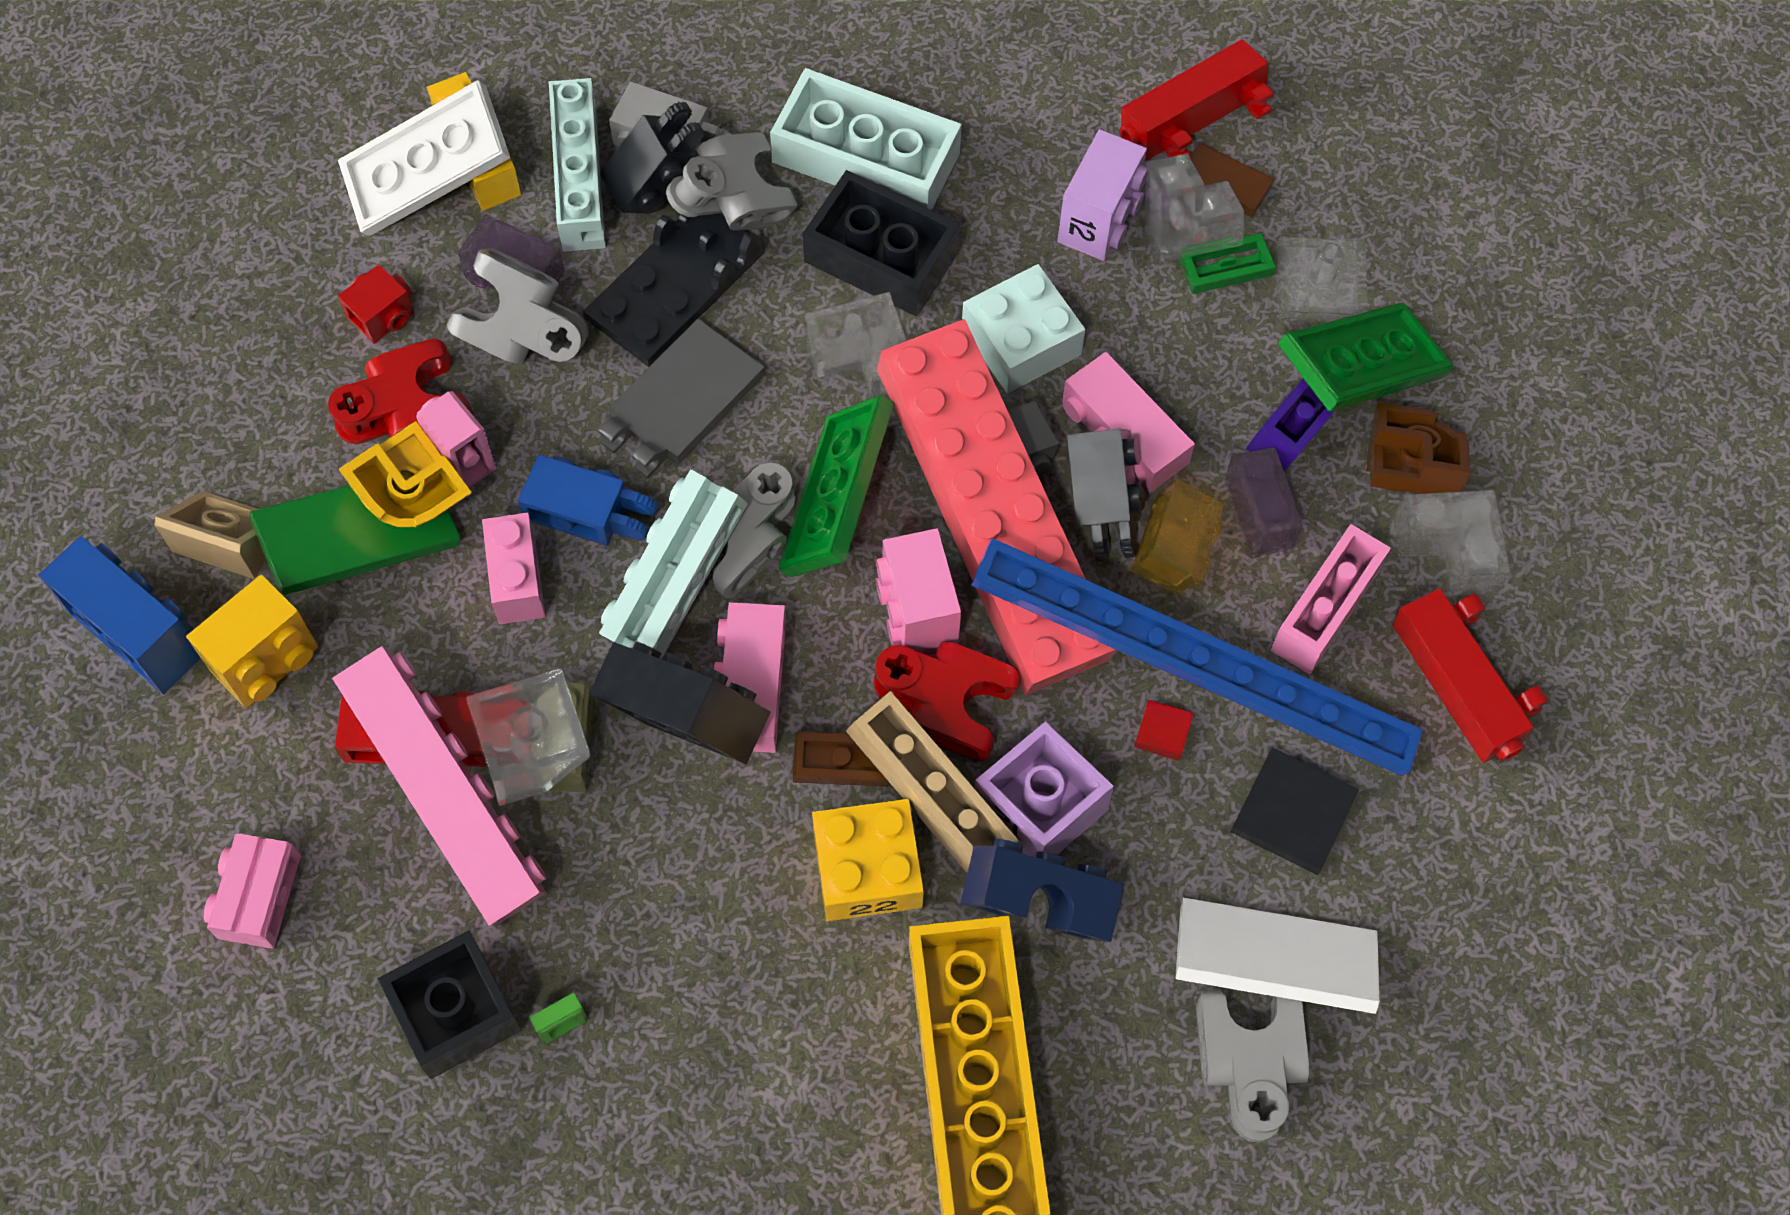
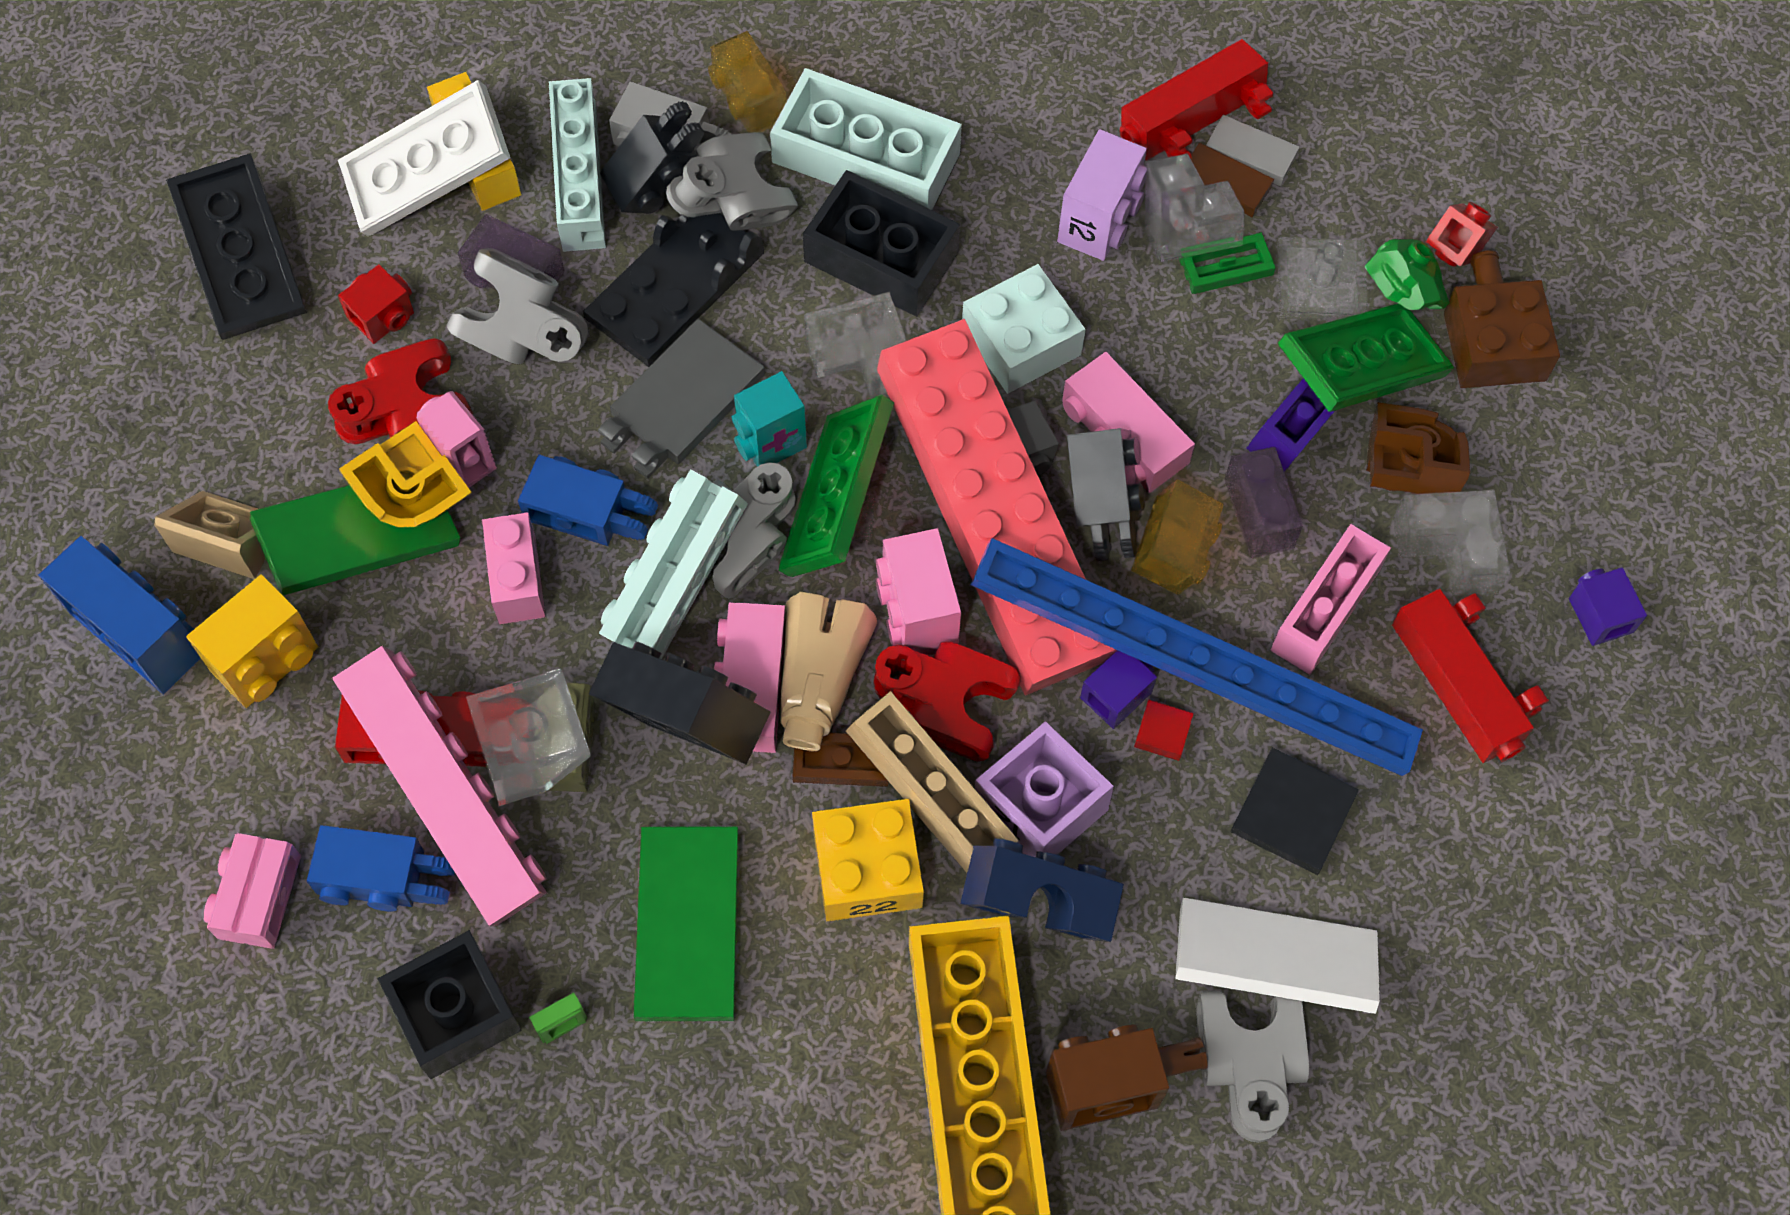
none -> black hinge [166,153,307,340]
none -> blue hinge [307,825,454,912]
none -> green tile [634,827,739,1021]
none -> clear yellow brick [708,31,787,133]
none -> teal brick [731,371,807,467]
none -> tan piece [781,592,877,751]
none -> reddish brown brick [1045,1024,1208,1131]
none -> dark purple brick [1080,650,1157,729]
none -> light grey tile [1206,115,1300,186]
none -> green hand [1364,239,1450,310]
none -> red brick [1425,202,1498,267]
none -> reddish brown brick [1444,250,1560,388]
none -> dark purple brick [1568,567,1647,646]

